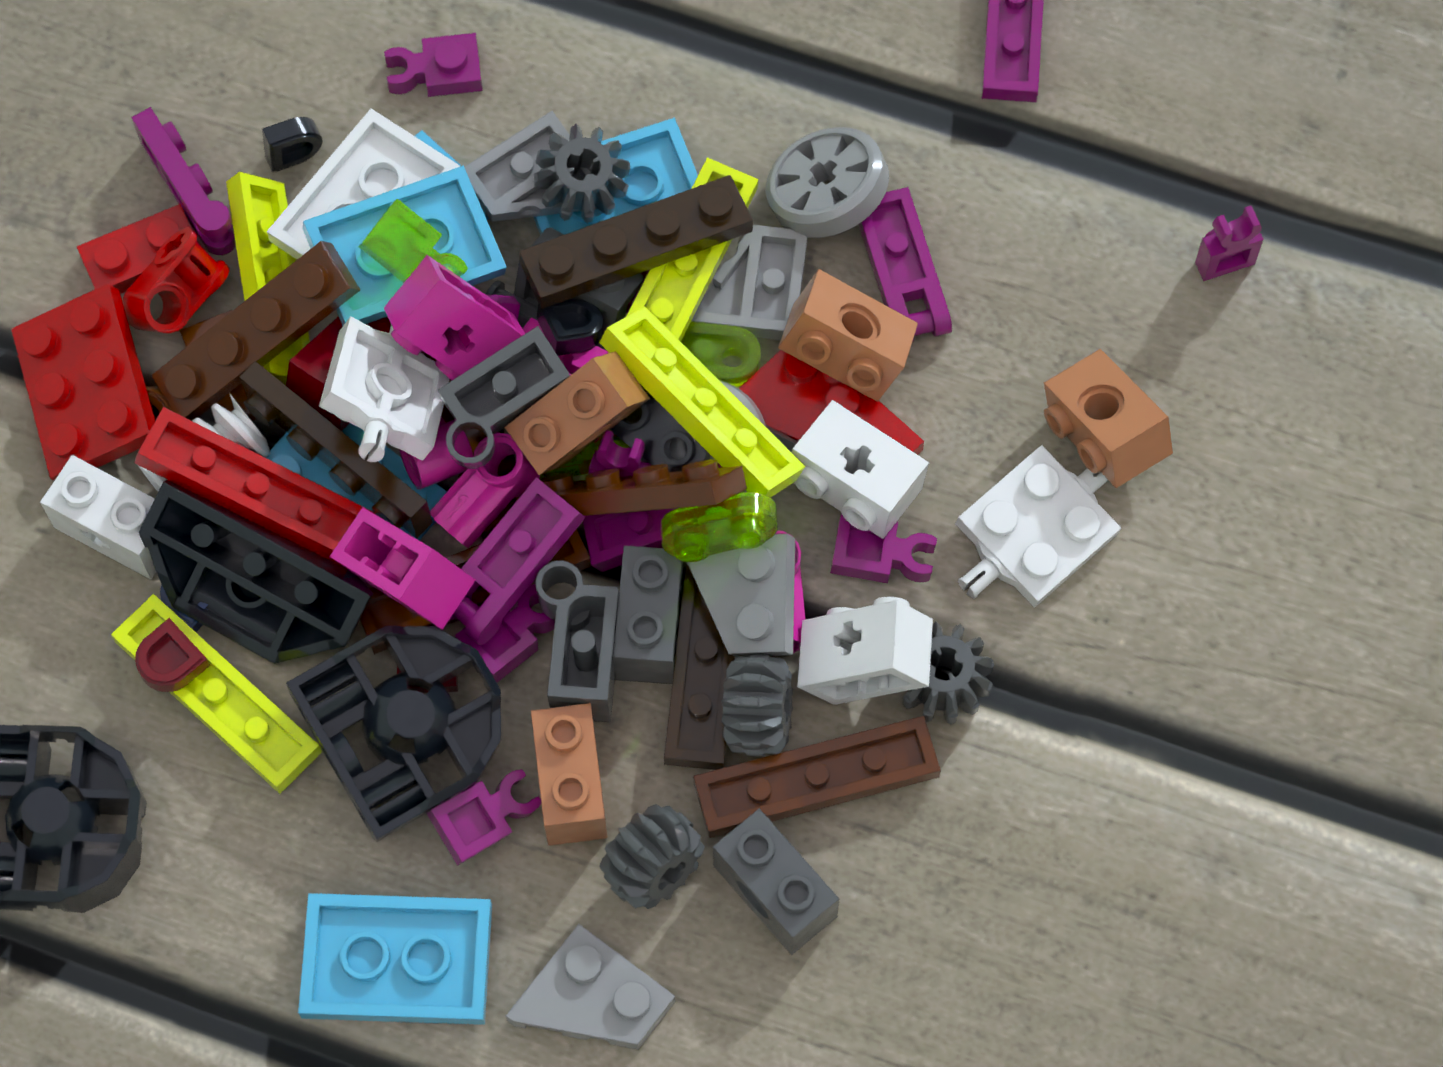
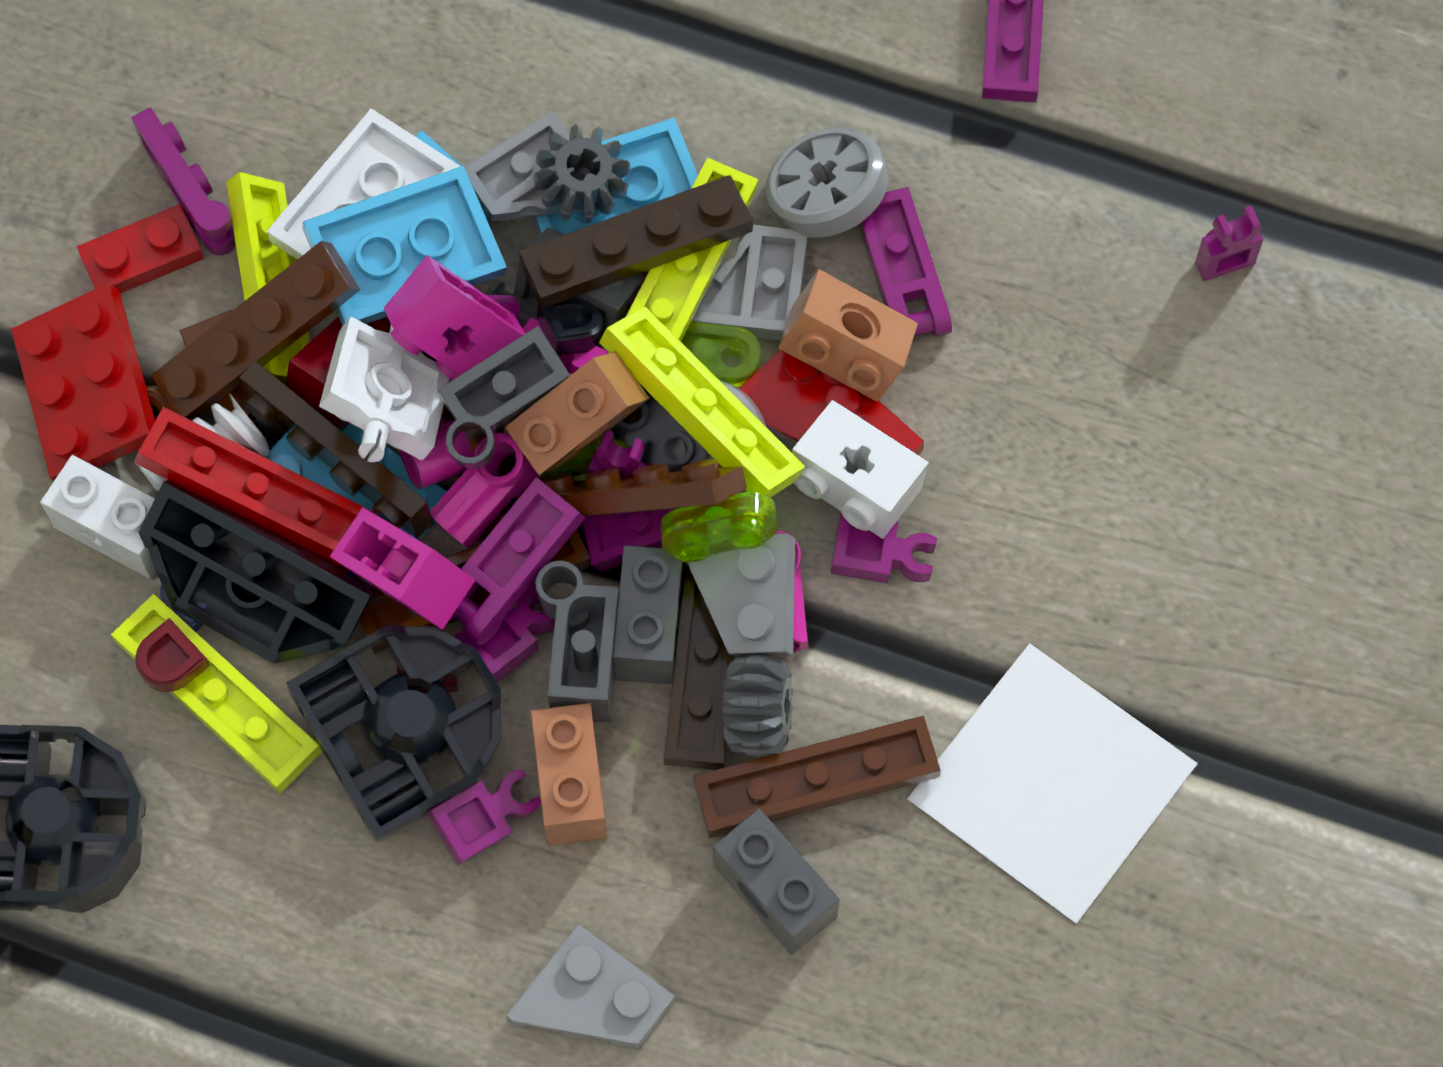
red piece [122,227,230,334] -> none
black tile [262,117,323,172] -> none
medium azure plate [298,893,492,1025] -> none
clear neon green plate [358,199,468,283] -> none
magenta plate [384,33,483,97] -> none
dark grey gear [599,804,705,909] -> none
white brick [797,597,933,705] -> none
dark grey gear [903,622,994,725] -> none
white plate [955,445,1121,608] -> none
nougat brick [1044,349,1173,488] -> none
none -> white sticker [907,643,1198,924]

